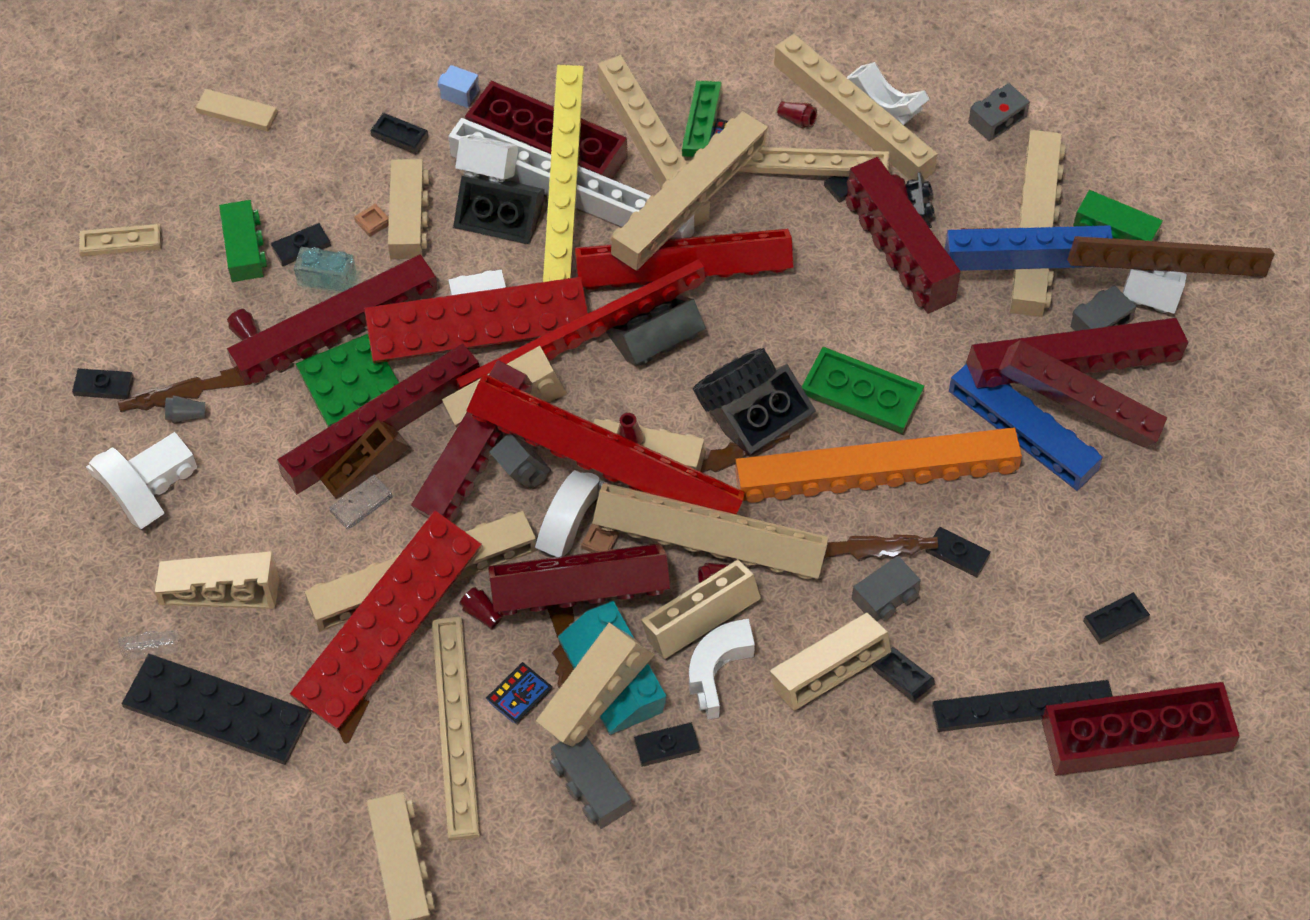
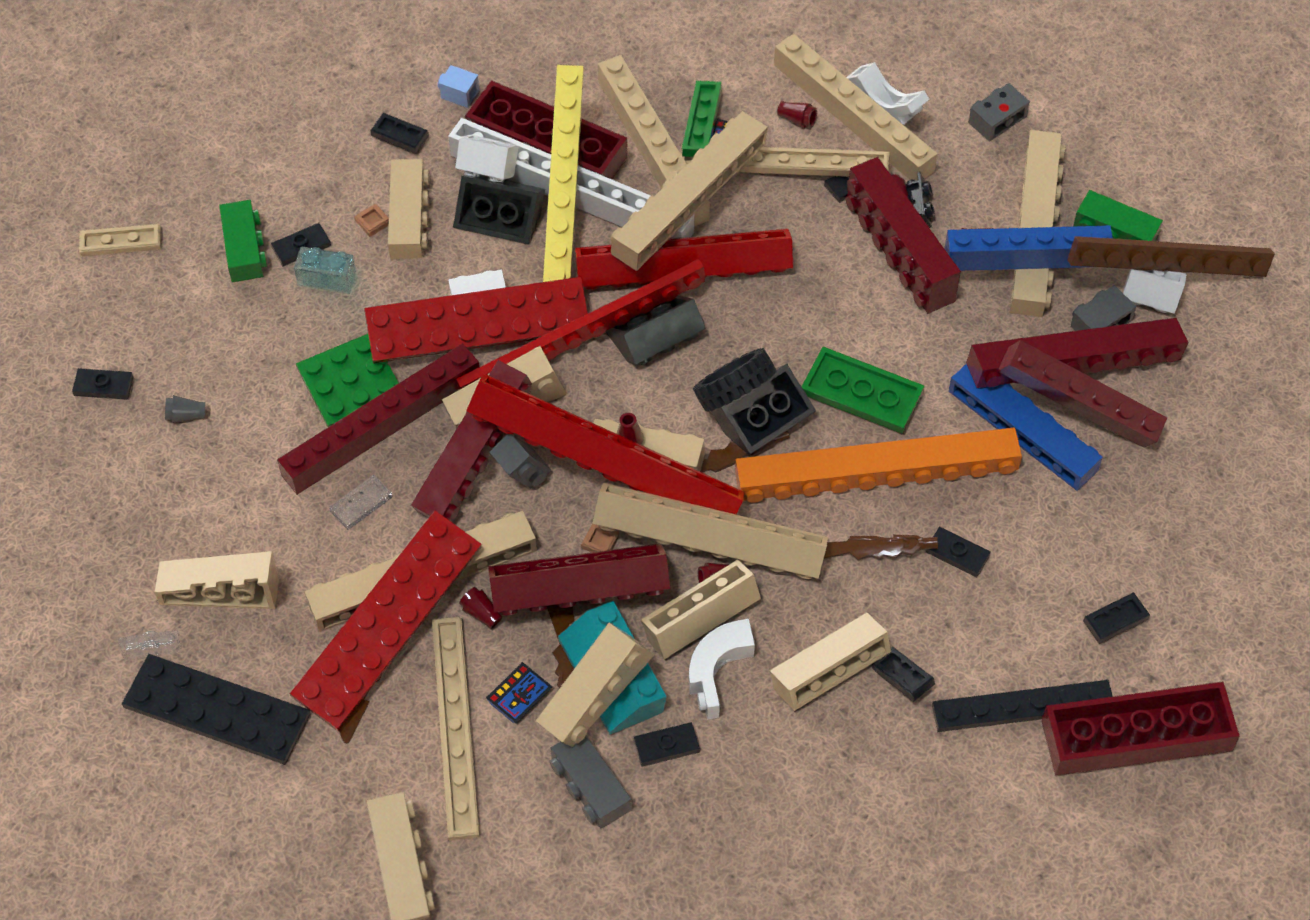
white arch [86,447,165,529] -> none
reddish brown sword [117,368,252,412] -> none
white brick [128,432,197,495] -> none
tan tile [195,89,278,131] -> none
dark red brick [227,254,438,386] -> none
dark red cone [227,309,259,341] -> none
reddish brown slope [320,420,410,499] -> none
white arch [535,470,607,557] -> none
dark grey brick [851,556,921,621] -> none

